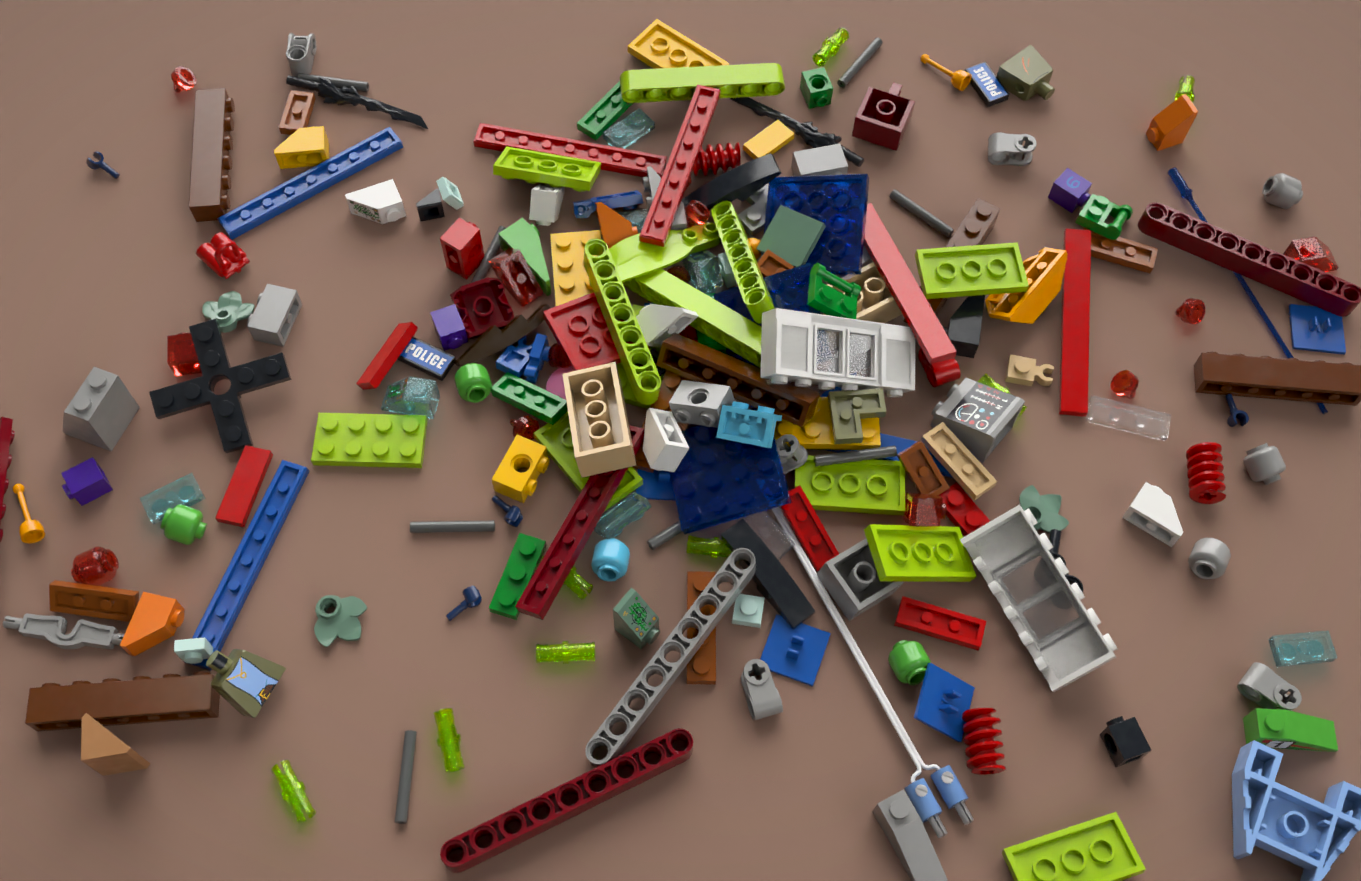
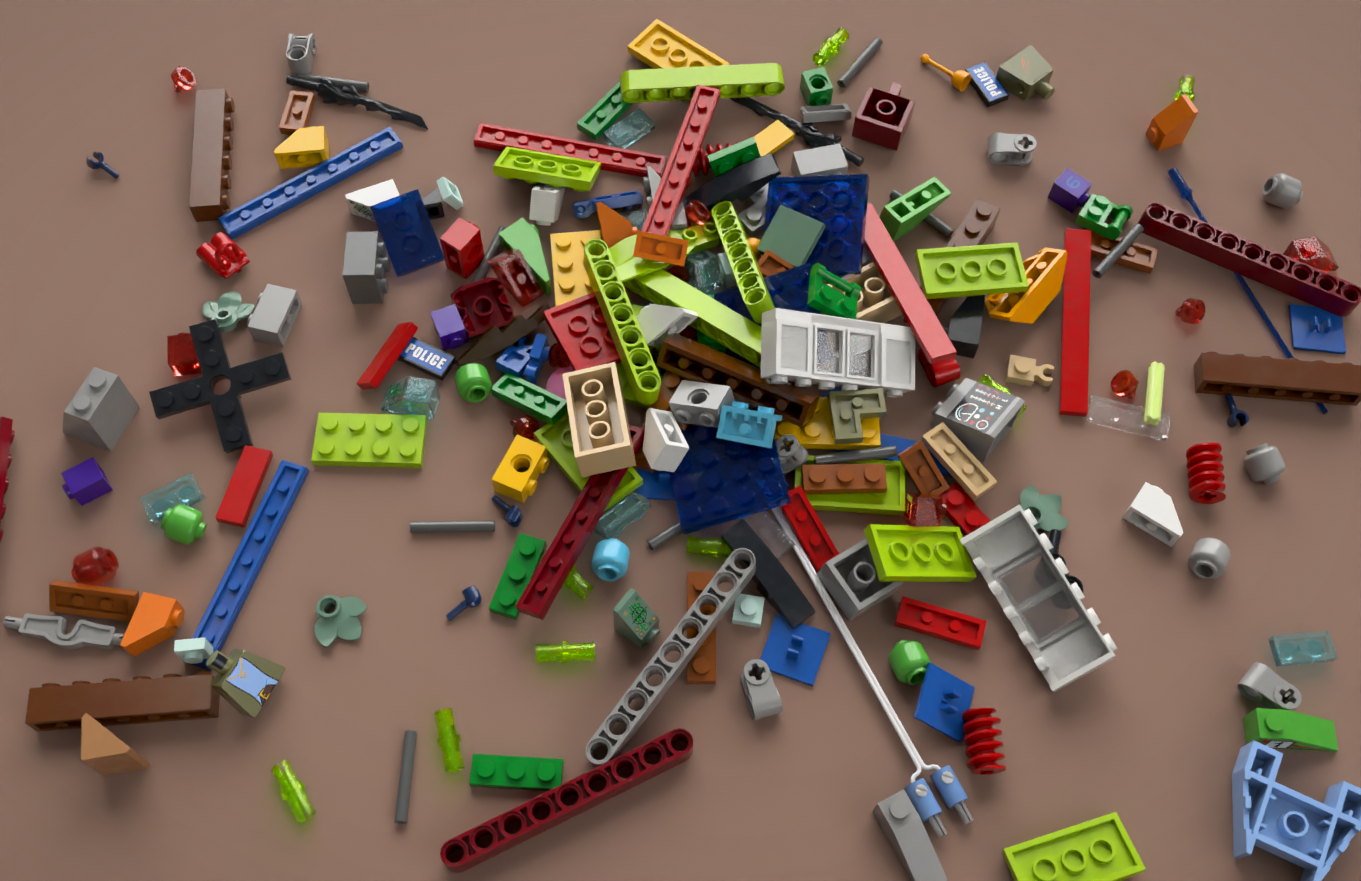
light orange hinge [13,484,45,544] -> none
black brick [1100,716,1151,767] -> none
none -> dark grey brick [342,231,390,304]
none -> clear blue tile [370,189,445,278]
none -> green plate [469,754,564,791]
none -> orange plate [633,230,689,267]
none -> green plate [707,137,761,178]
none -> light grey tile [800,103,851,123]
none -> dark orange plate [801,463,887,495]
none -> bright green slope [879,177,952,242]
none -> dark grey piece [1093,224,1144,278]
none -> yellowish green axle [1144,361,1165,426]

